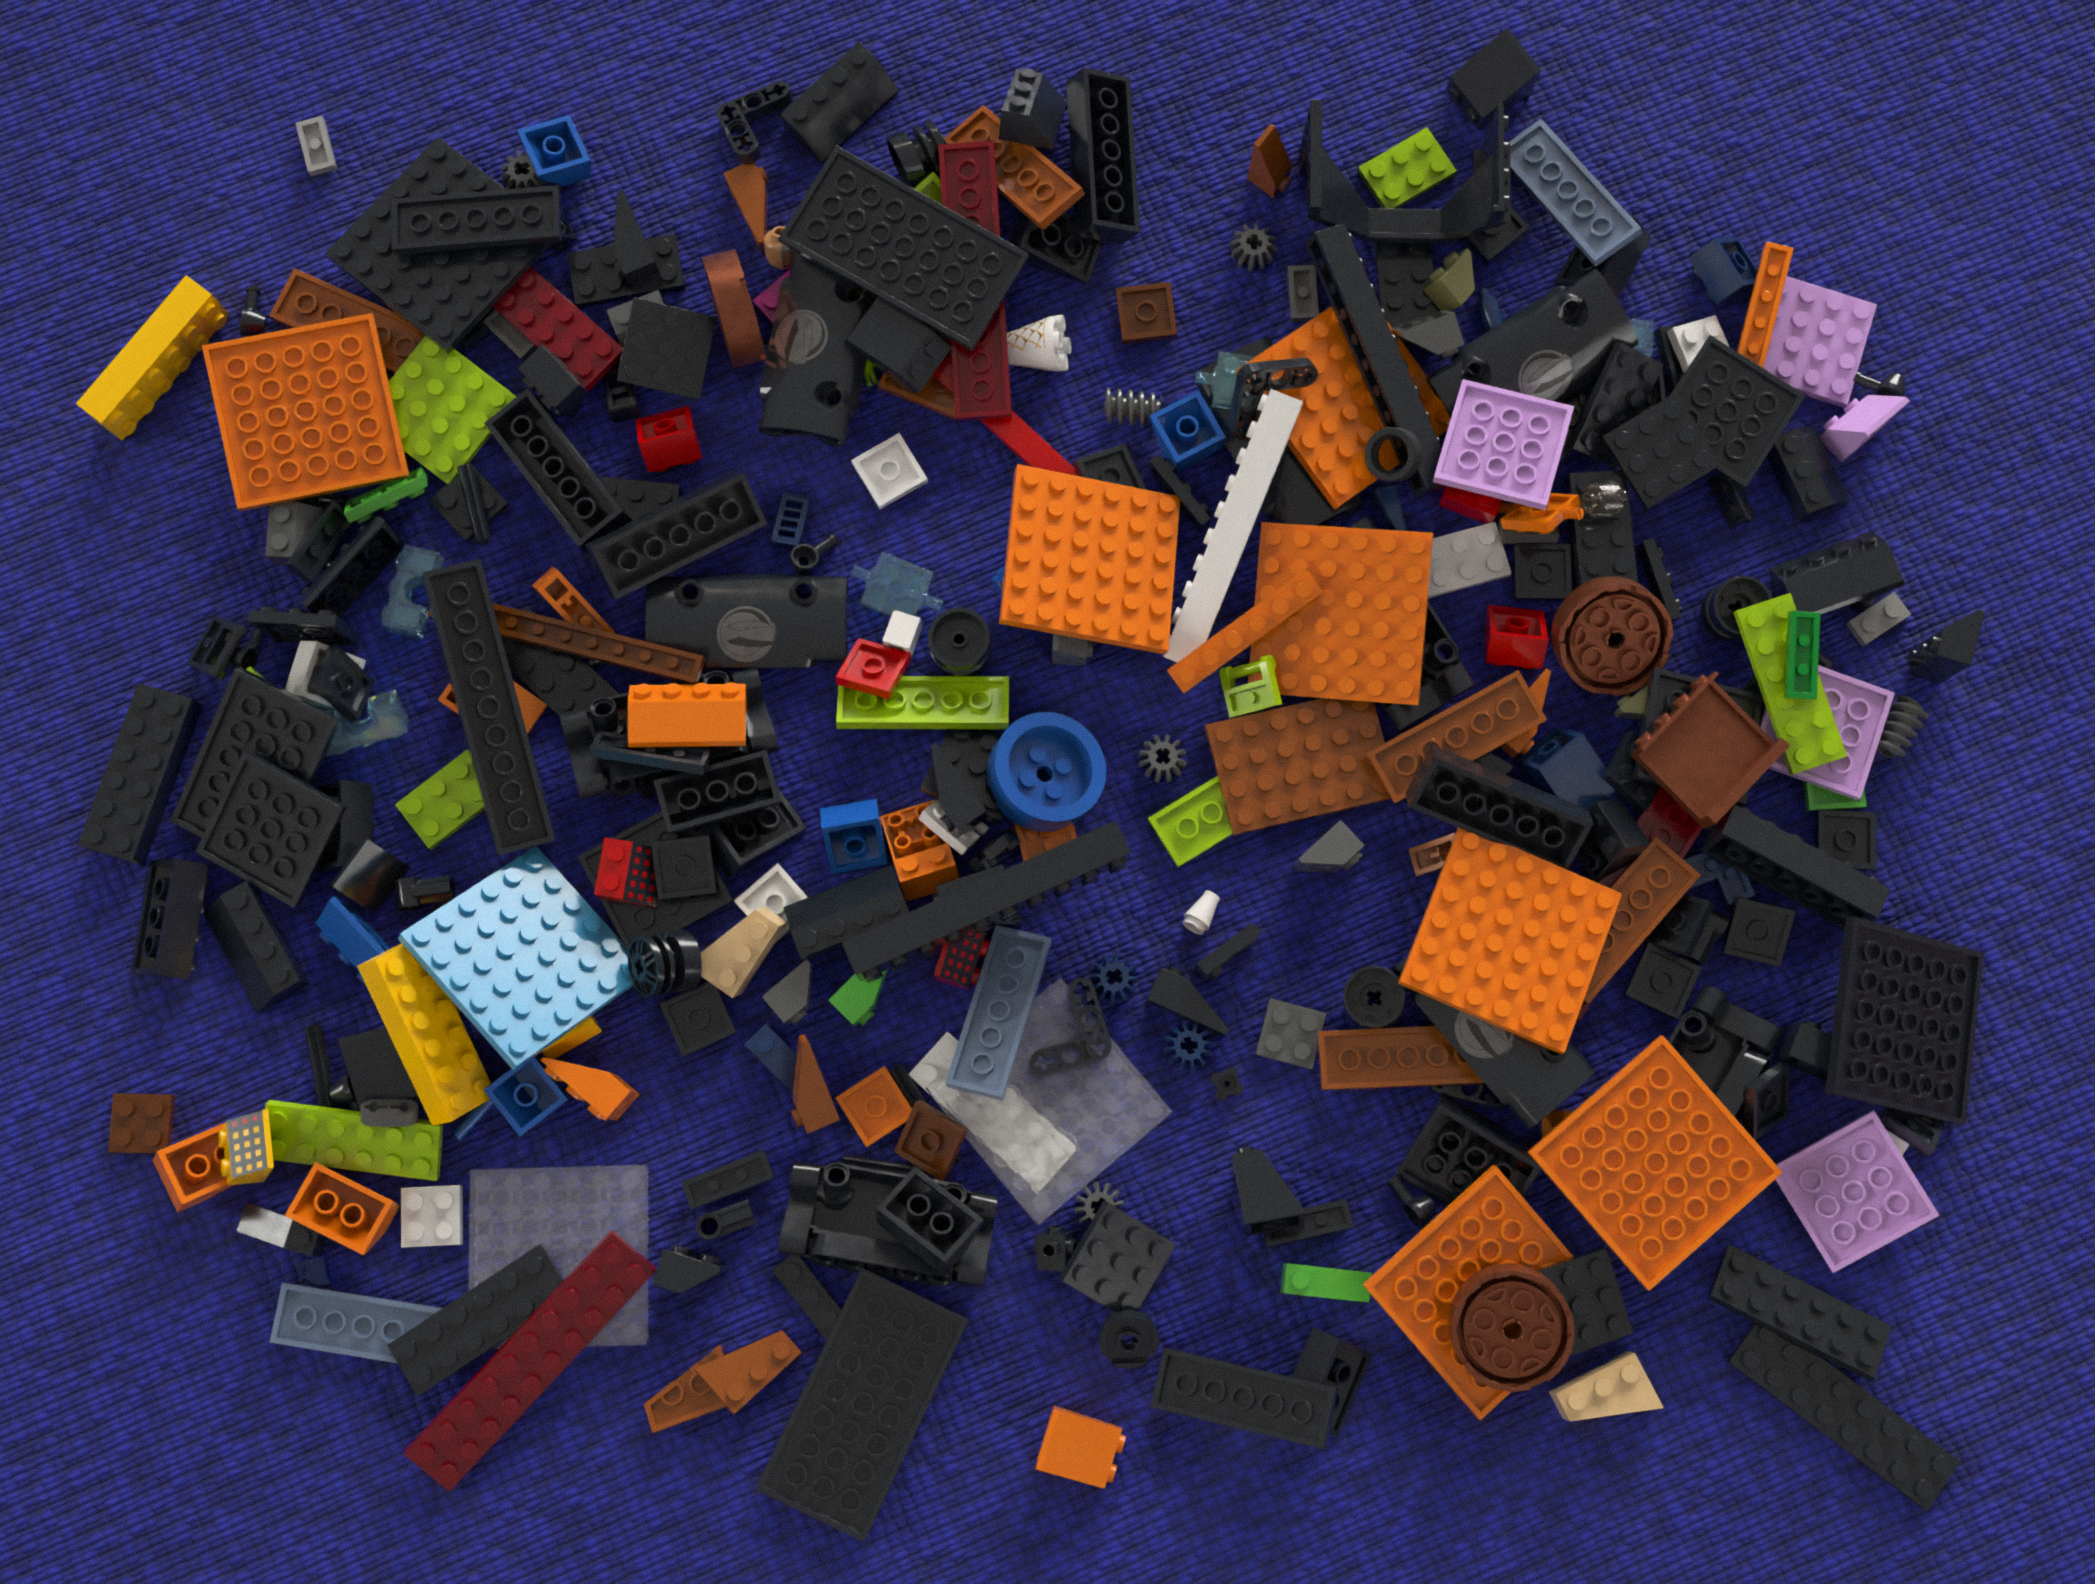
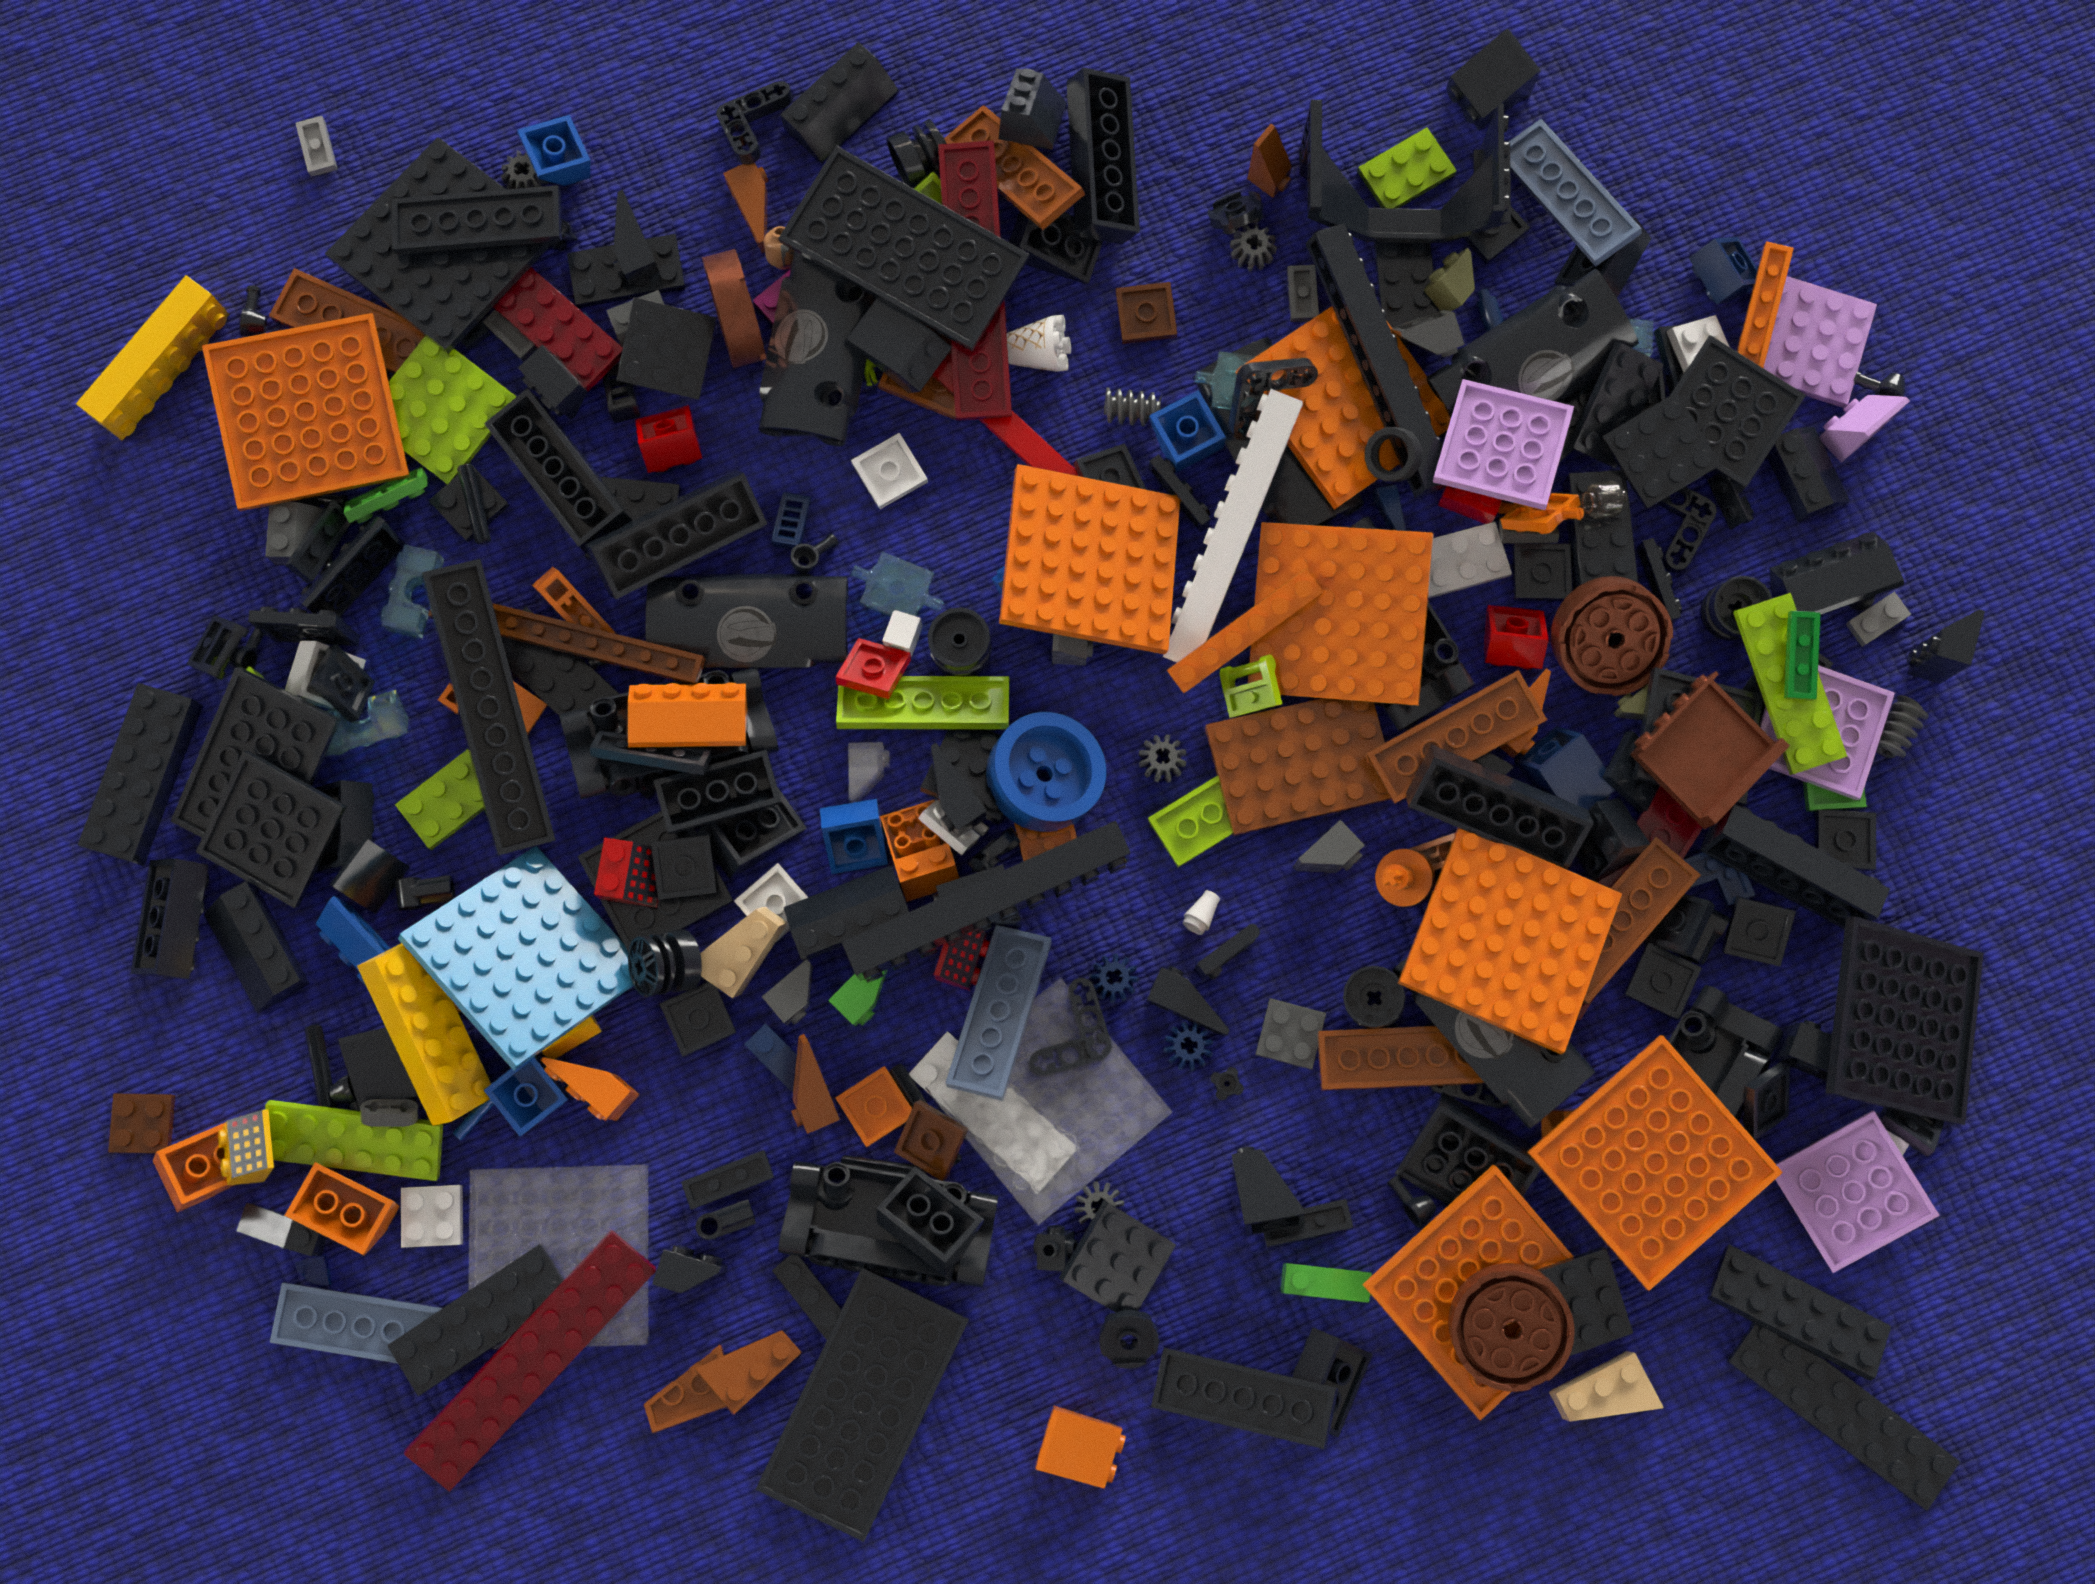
none -> clear slope [848,742,890,803]
none -> black plate [1207,191,1264,234]
none -> orange piece [1375,849,1435,907]
none -> black beam [1657,486,1717,573]

